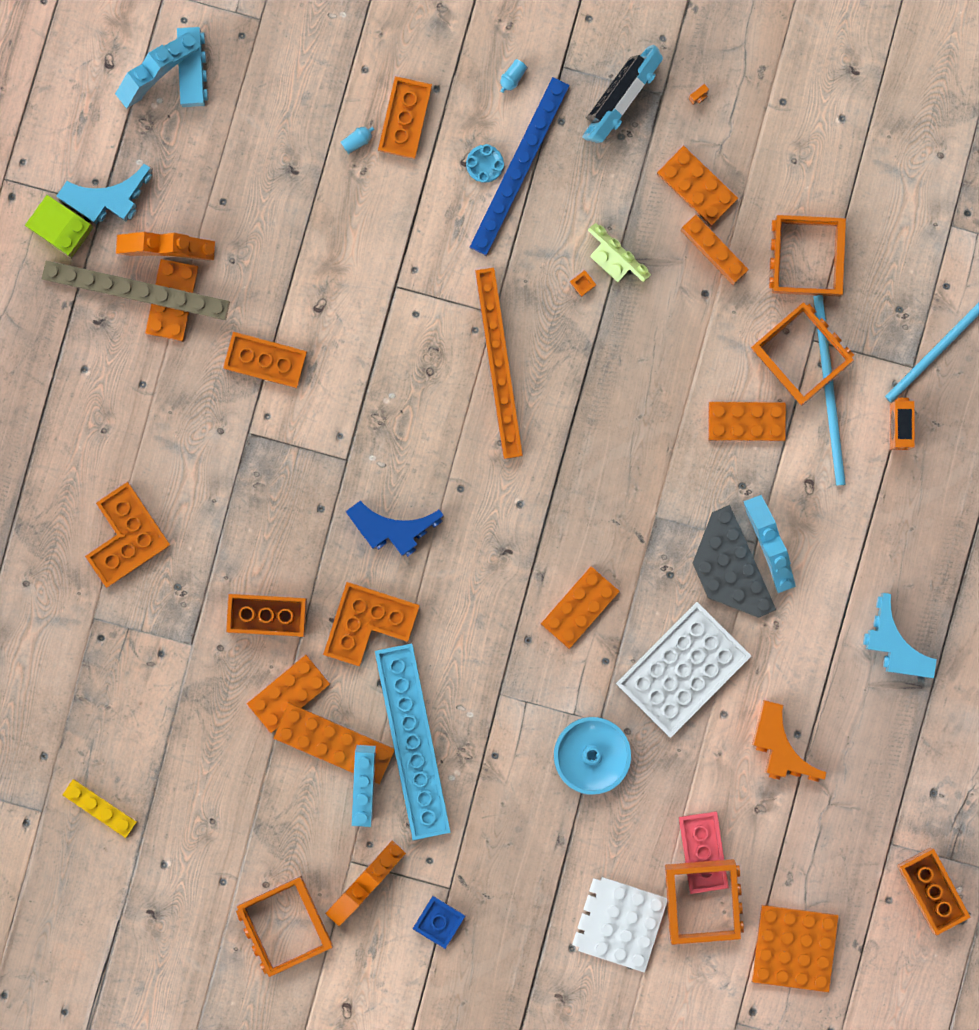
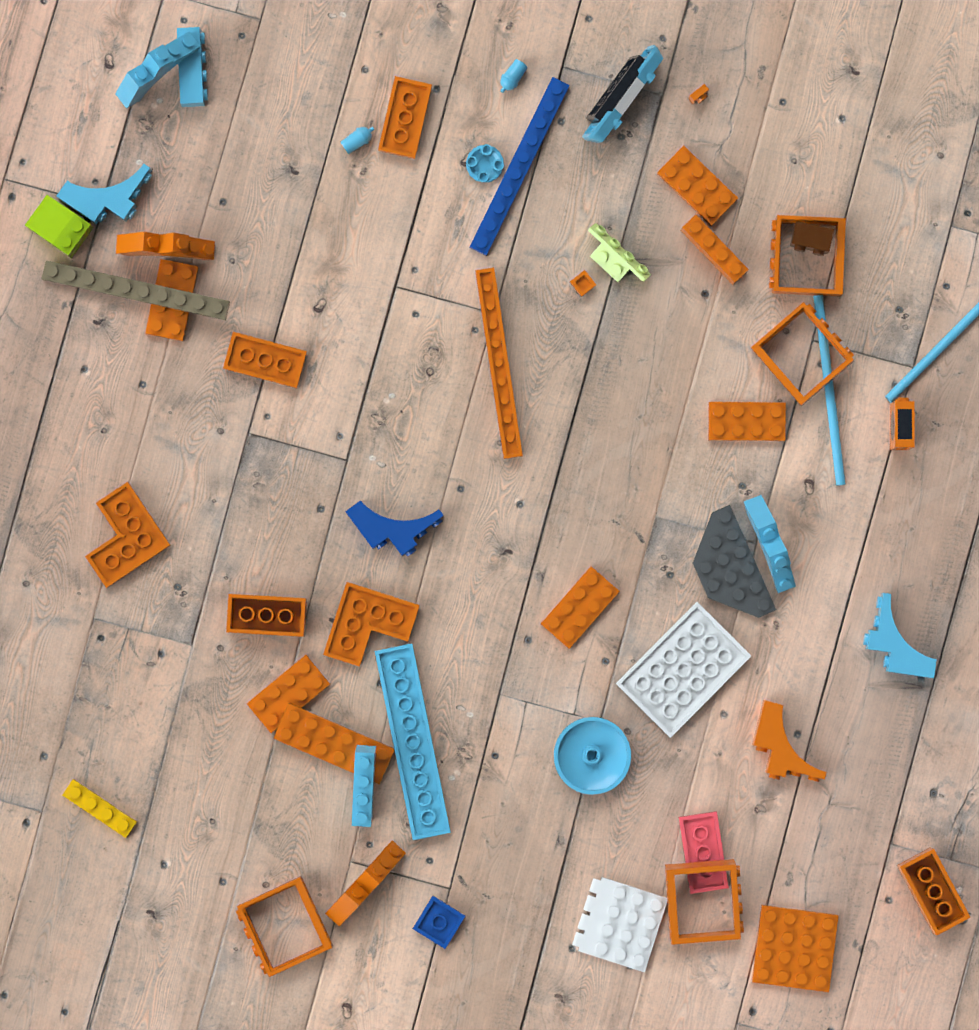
none -> reddish brown brick [790,221,834,256]

